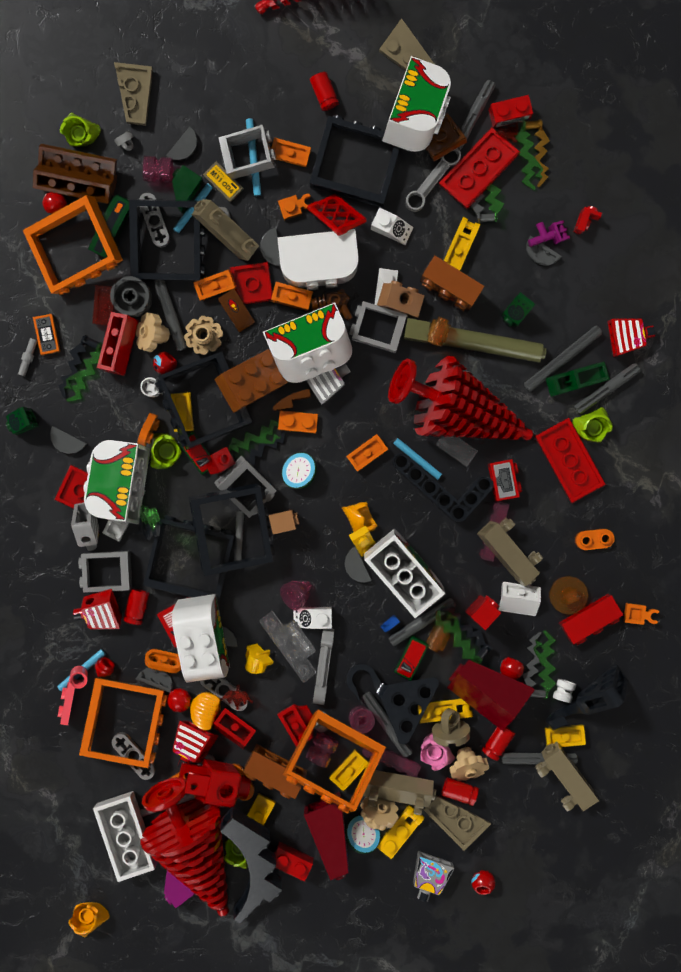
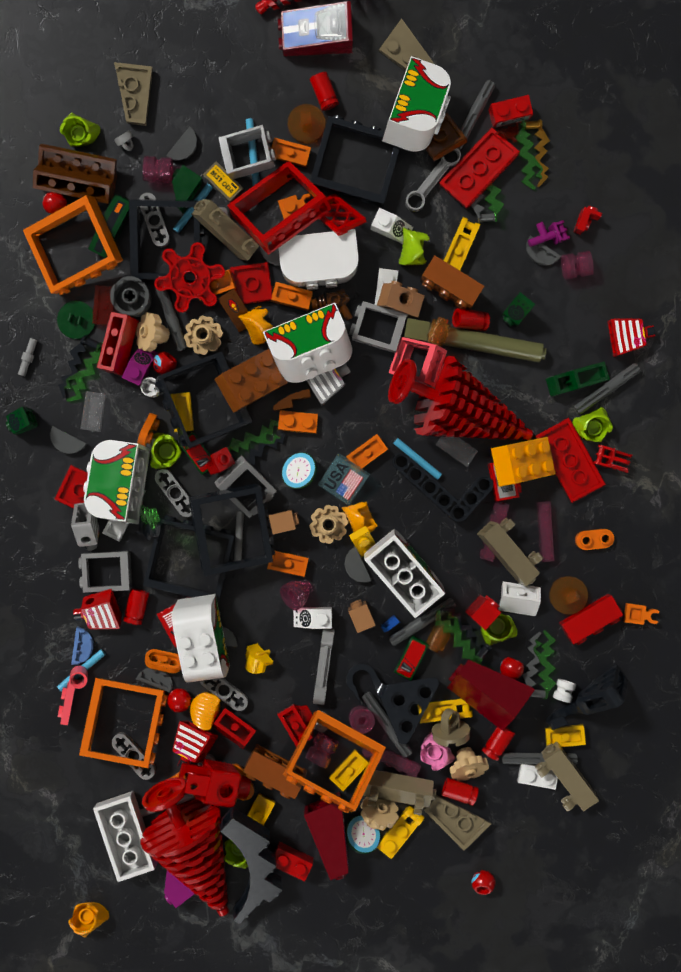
tile [33,313,61,355] -> none
red plate [95,657,114,677] -> none
clear red piece [220,685,253,710] -> none
clear bracket [259,611,316,683] -> none
torso [413,851,454,902] -> none
dark grey axle [524,325,602,392] -> none
none -> dark green piece [57,301,96,339]
none -> medium blue tile [71,626,94,665]
none -> clear plate [80,391,106,432]
none -> magenta slope [122,348,158,387]
none -> red plate [154,242,225,313]
none -> light grey beam [155,469,192,517]
none -> red window [227,161,331,255]
none -> light orange hair [238,306,273,345]
none -> orange plate [267,550,309,577]
none -> slope [278,1,353,56]
none -> clear orange tile [288,104,325,144]
none -> tan plant [309,505,348,544]
none -> clear light blue tile [318,453,370,506]
none -> medium nougat brick [348,599,376,633]
none -> coral window [389,337,447,387]
none -> lime hair [399,228,430,265]
none -> red piece [452,308,490,331]
none -> lime hair [481,613,517,645]
none -> light orange brick [491,437,555,487]
none -> white plate [517,764,558,790]
none -> clear pink piece [537,501,554,562]
none -> clear pink wheel [561,251,594,280]
none -> red arm [593,445,633,473]

